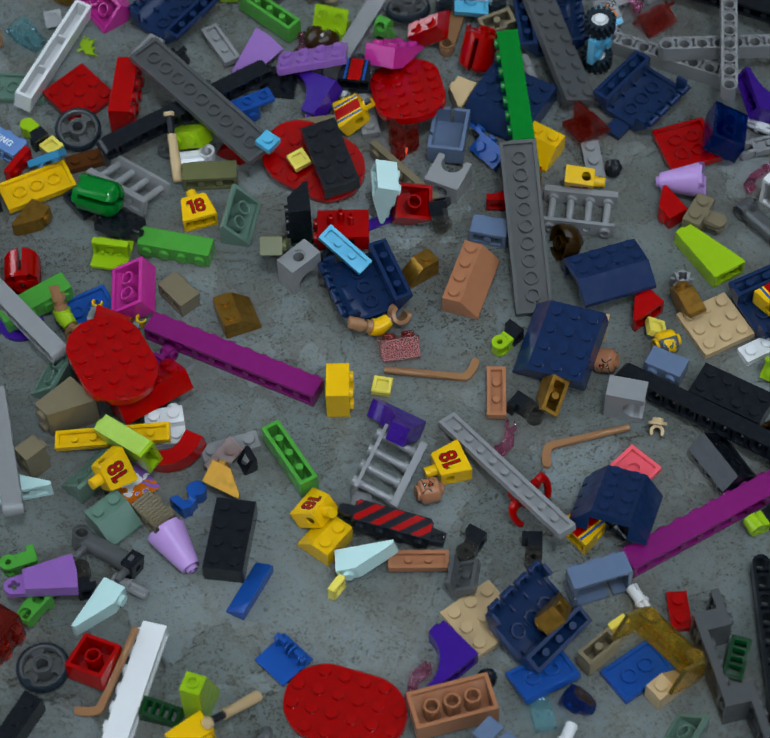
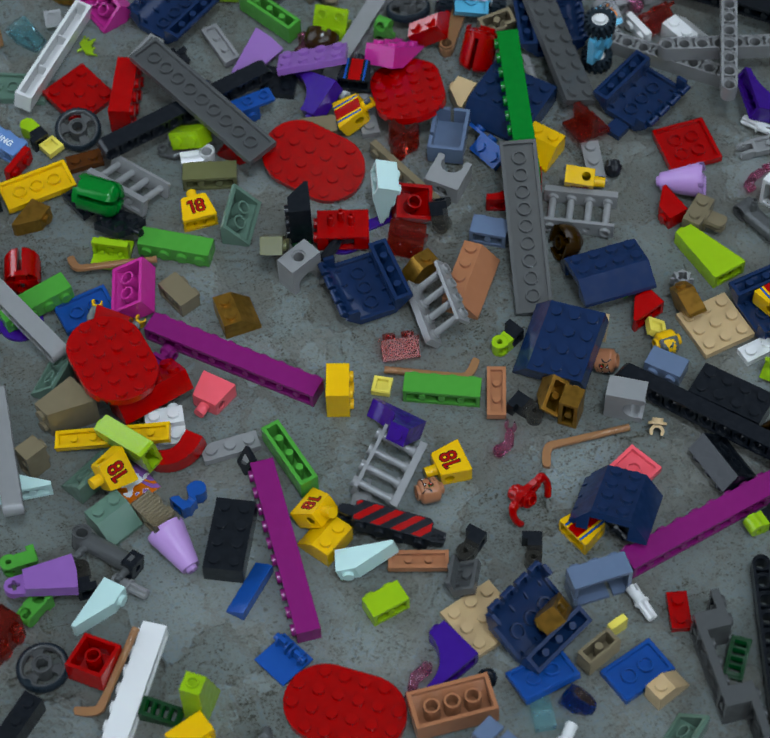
dark azure plate [27,147,67,169] -> none
piece [49,285,81,341] -> none
tan piece [163,111,182,183] -> none
tan piece [201,690,263,730] -> none
pearl gold slope [202,458,241,499] -> none
plate [204,436,244,470] -> none
medium azure plate [255,129,281,154] -> none
light yellow plate [286,147,312,173] -> none
black brick [300,117,360,199] -> none
medium azure plate [318,224,372,276] -> none
light yellow tile [327,573,346,601] -> none
medium nougat piece [347,304,411,336] -> none
light grey plate [438,412,576,539] -> none
clear yellow windscreen [611,606,706,695] -> none
clear blue brick [702,101,748,163] -> none
none -> medium nougat piece [67,256,158,272]
none -> coral torso [192,370,237,418]
none -> magenta brick [248,457,322,643]
none -> lime brick [362,580,410,627]
none -> clear red bracket [387,218,429,259]
none -> bright green brick [403,371,482,408]
none -> light grey fence [407,260,470,349]
none -> pearl gold brick [557,384,585,429]
none -> white plate [624,11,652,42]
none -> white slope [660,14,708,38]

